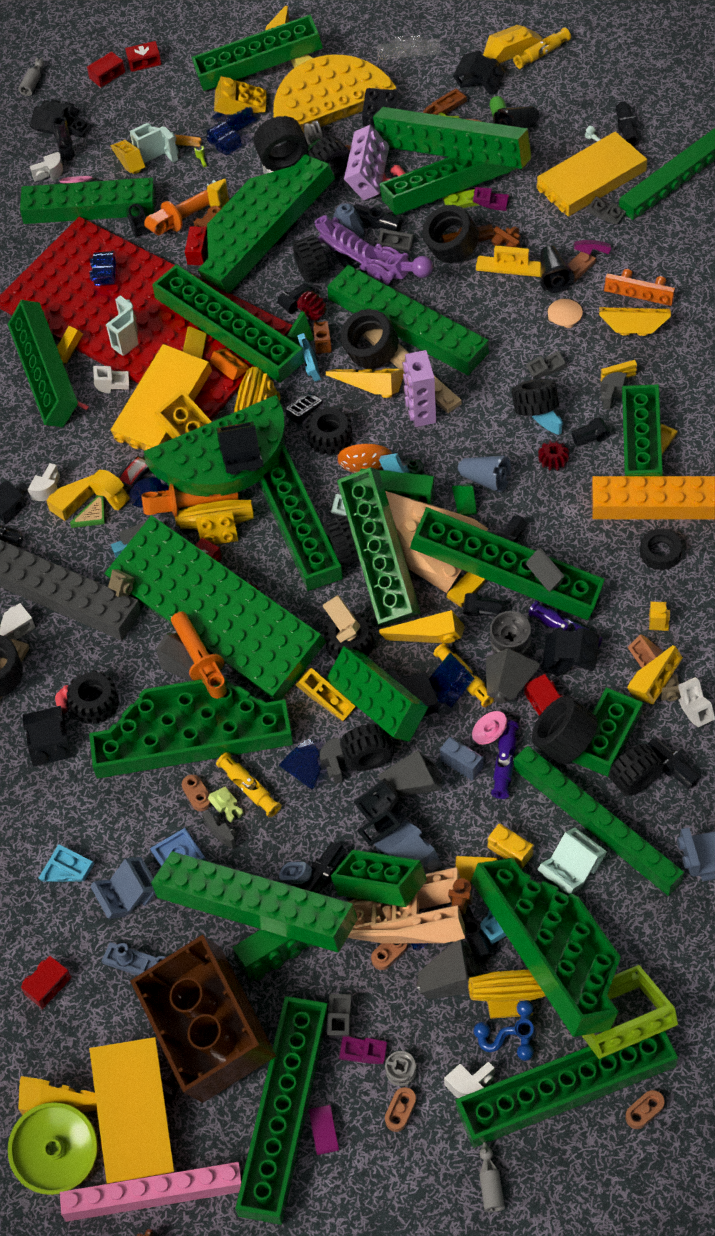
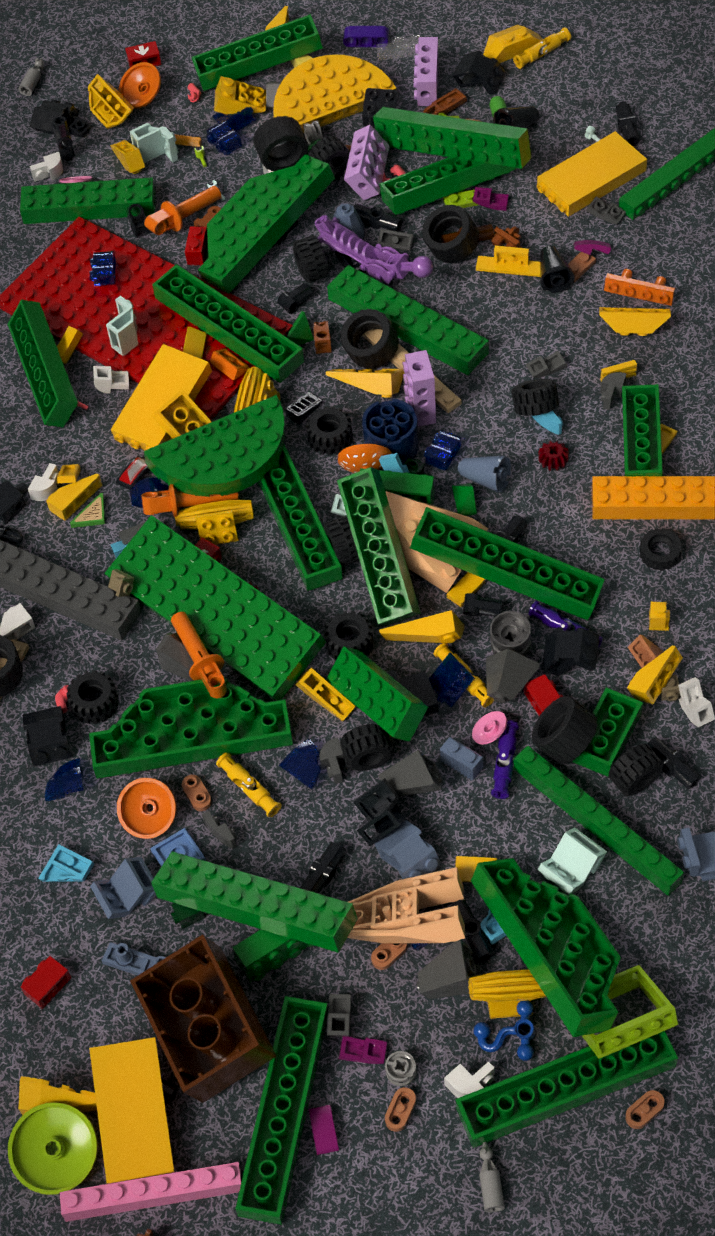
red brick [87,51,125,88] -> none
yellow brick [87,470,130,510] -> none
yellow slope [207,179,229,209] -> none
yellowish green plate [208,786,243,822] -> none
black piece [216,421,264,475] -> none
sand blue plate [279,862,312,884] -> none
dark red gear [297,291,327,321] -> none
medium azure wing [297,333,321,381] -> none
tan bracket [323,595,360,643] -> none
green brick [331,850,427,907] -> none
dark orange hips [448,878,473,915] -> none
yellow brick [488,823,534,870] -> none
dark grey slope [526,548,564,592] -> none
light nougat dish [548,299,583,328] -> none
black piece [571,417,611,446] -> none
none -> clear blue brick [45,758,84,802]
none -> yellow tile [57,464,81,484]
none -> yellow wedge [88,74,134,129]
none -> orange dish [117,778,177,839]
none -> orange dish [119,62,161,109]
none -> dark green brick [170,903,205,929]
none -> coral arm [188,83,201,103]
none -> dark grey slope [266,82,281,109]
none -> dark purple beam [343,26,389,47]
none -> dark blue brick [362,399,419,465]
none -> lavender brick [414,37,439,106]
none -> clear blue brick [424,430,462,471]

